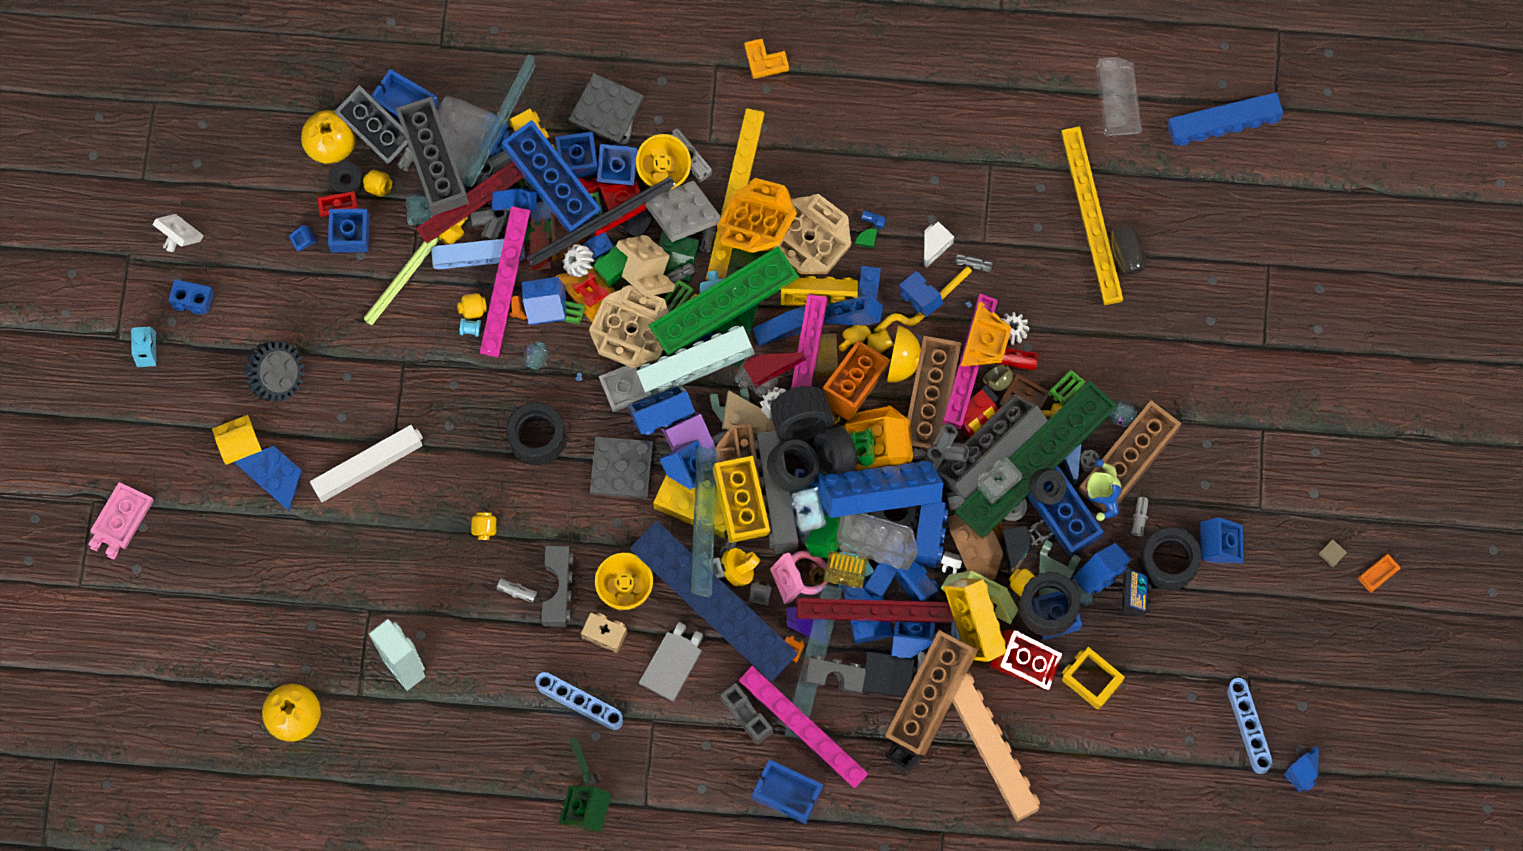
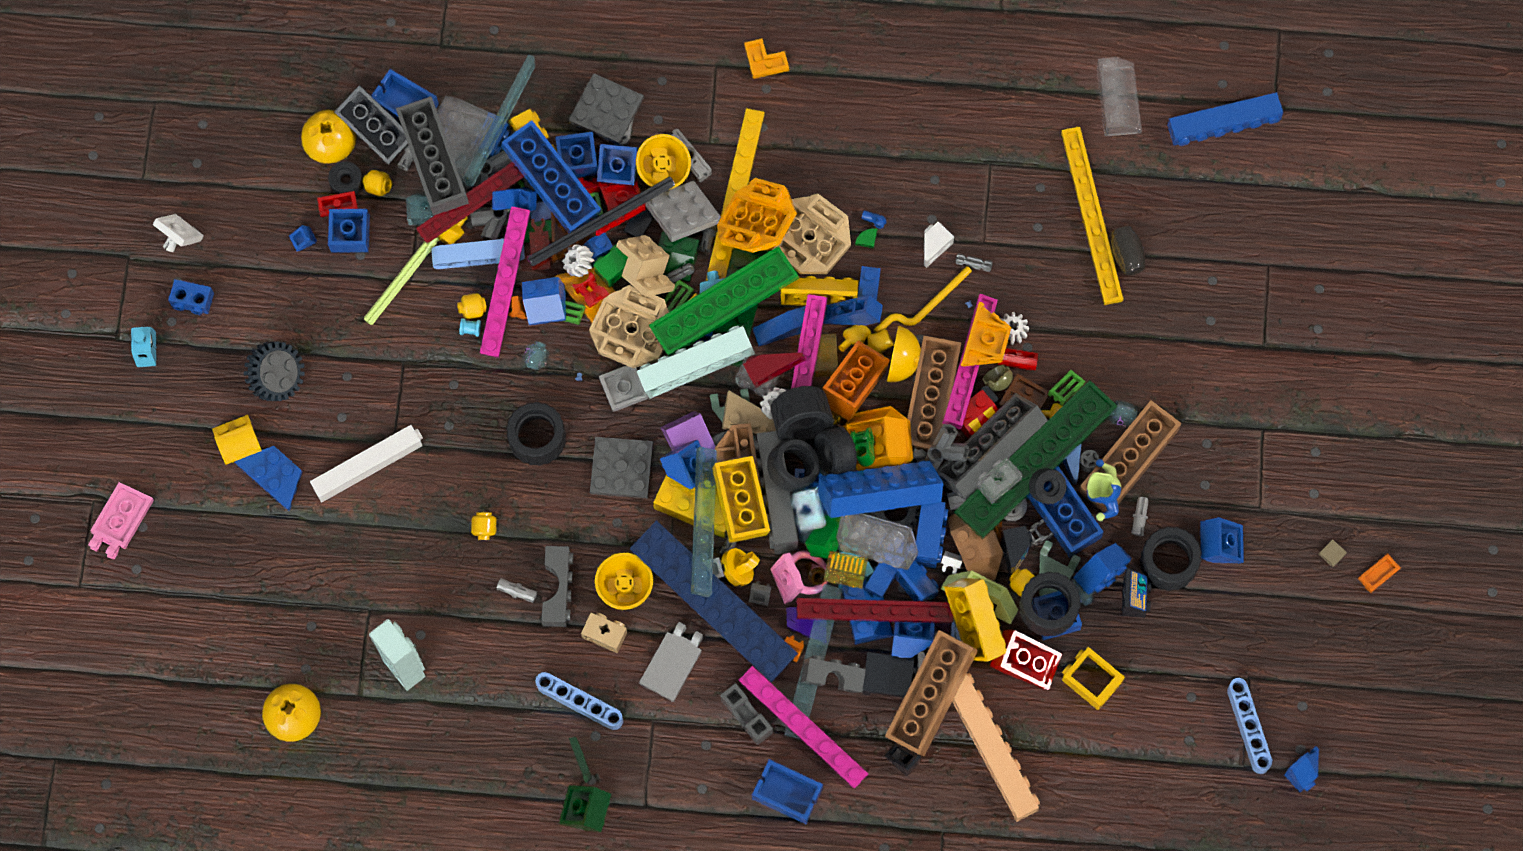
blue brick [628,384,695,435] -> none
blue brick [899,271,943,317] -> none

